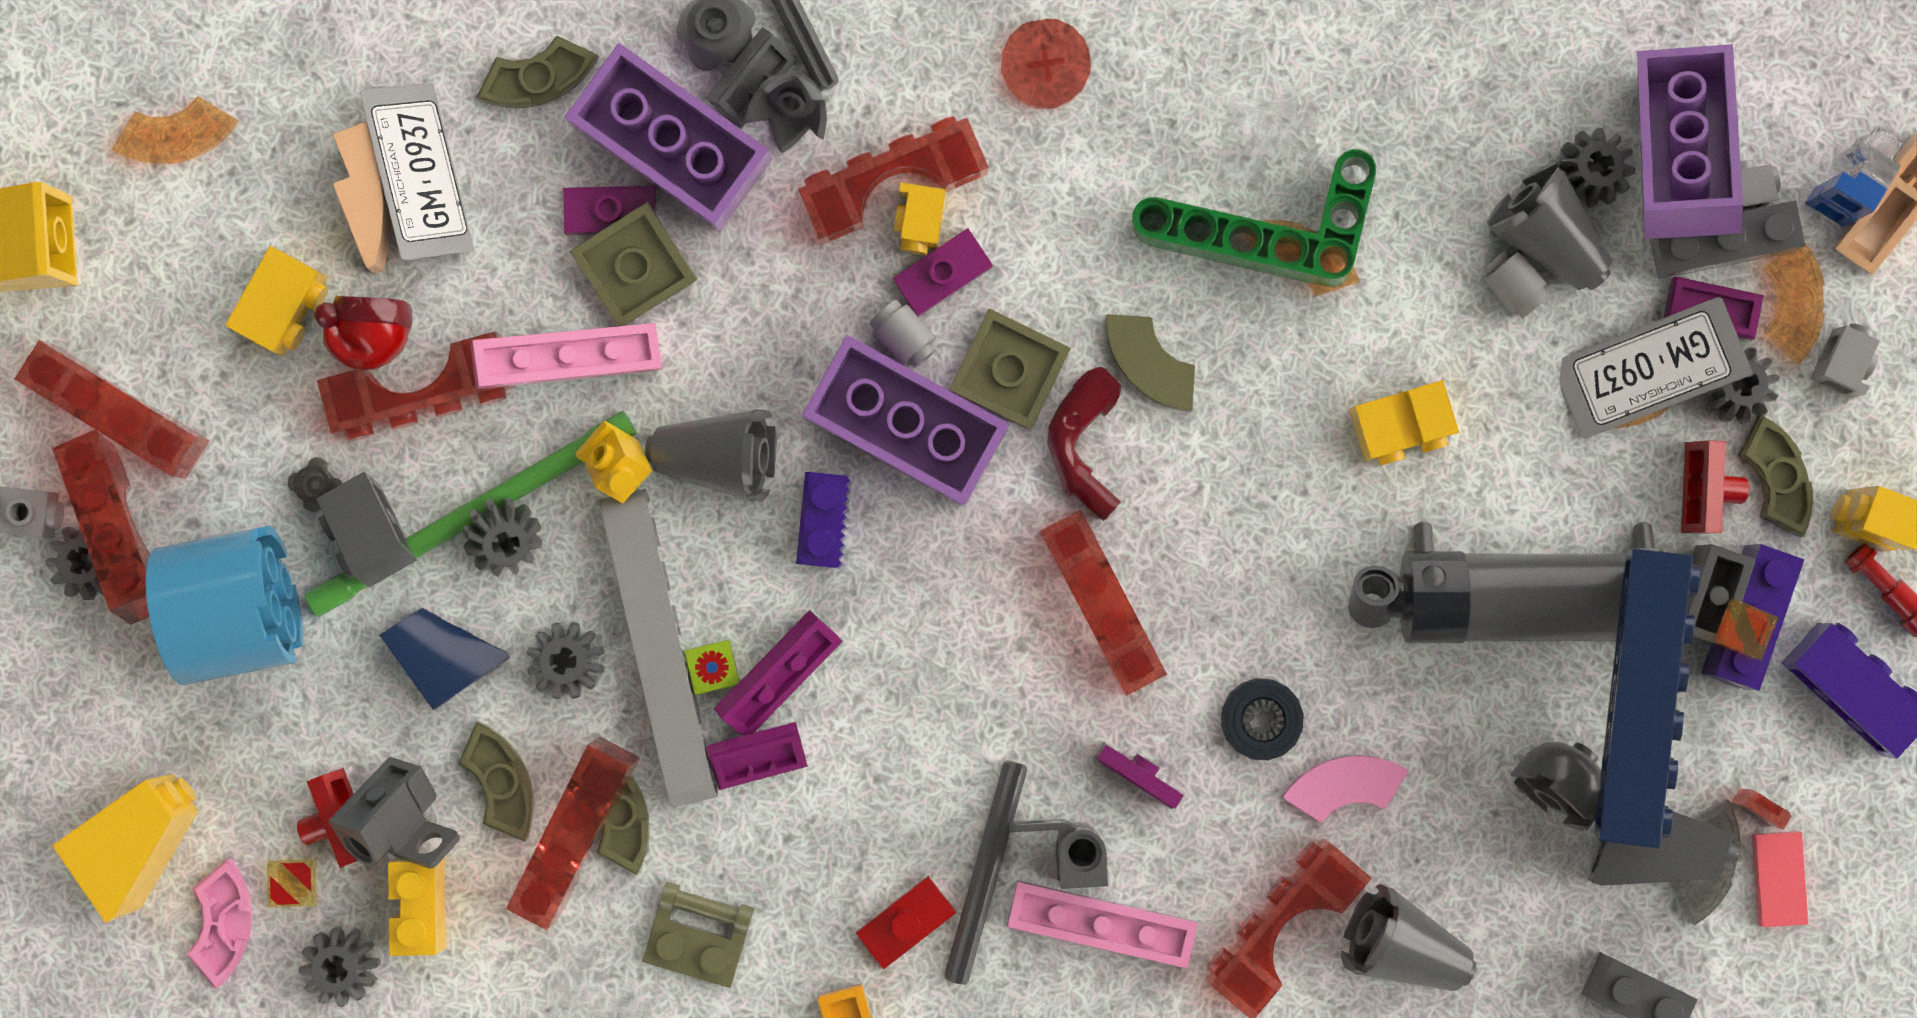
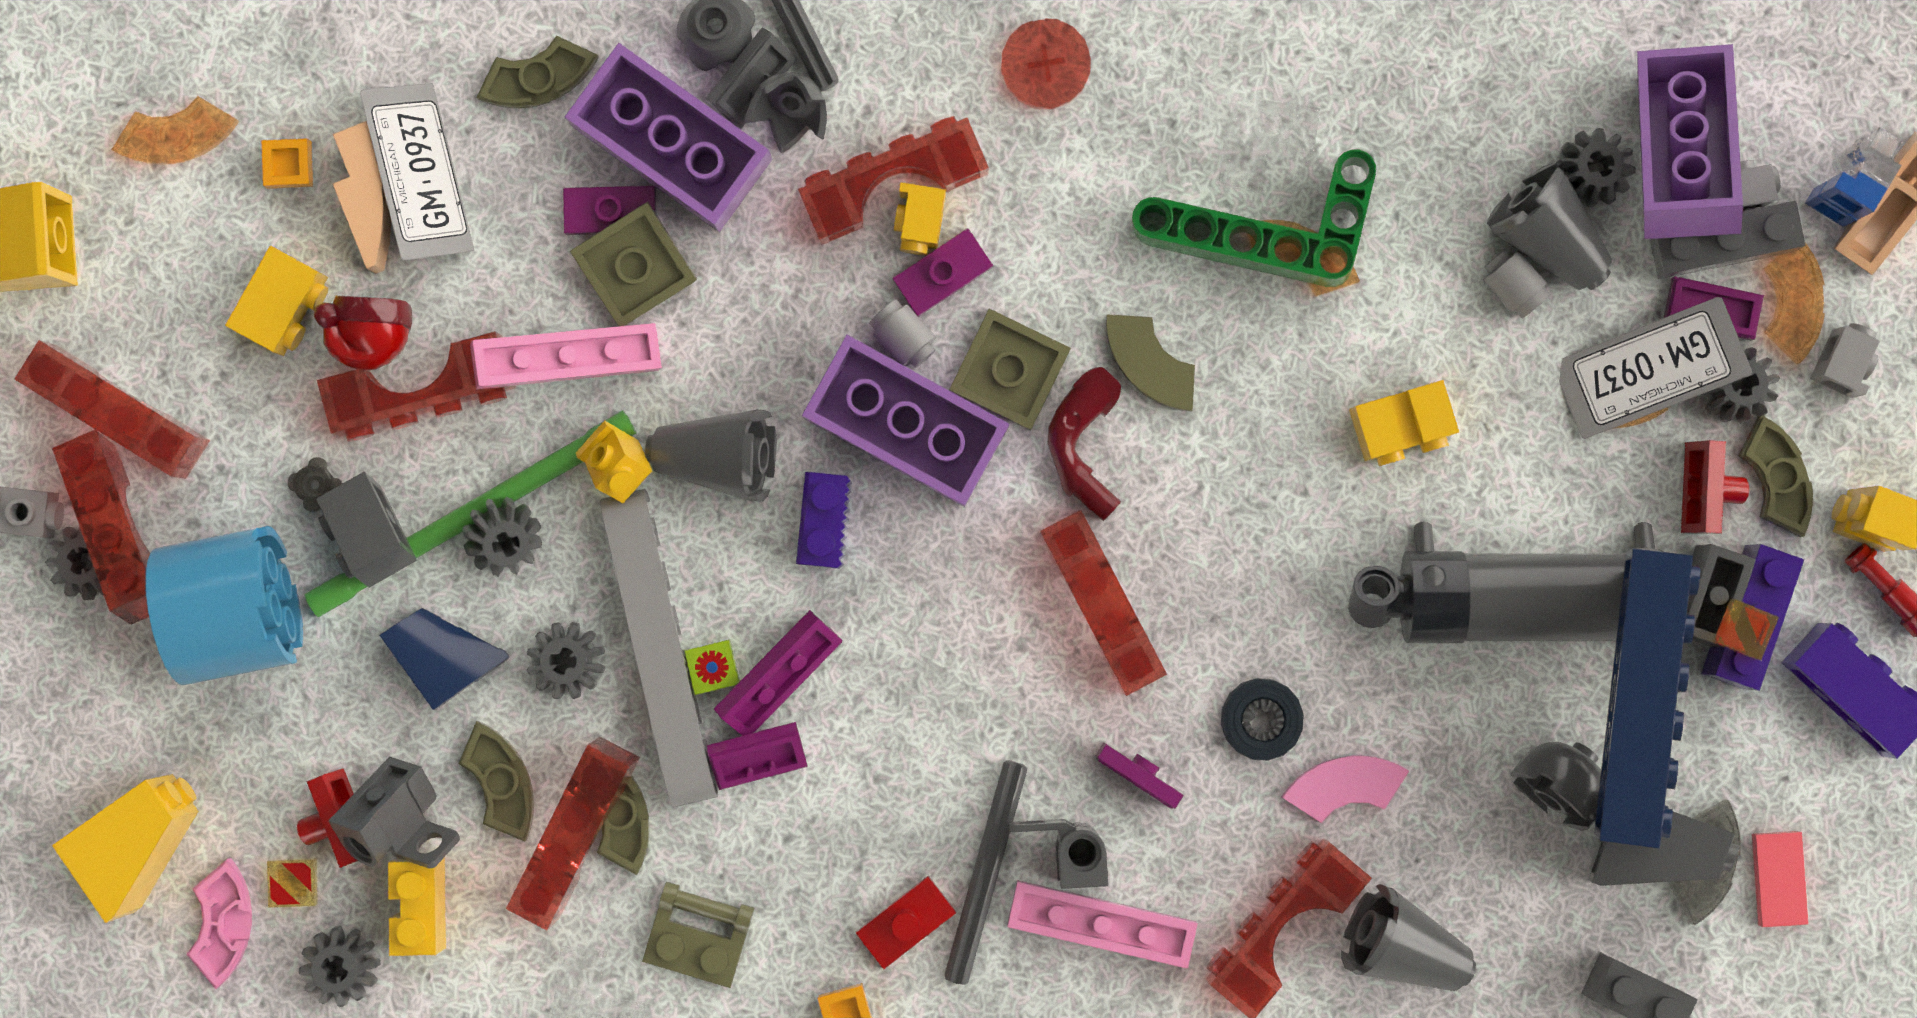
clear red tile [1732,788,1792,830] -> none
none -> light orange plate [261,138,313,189]

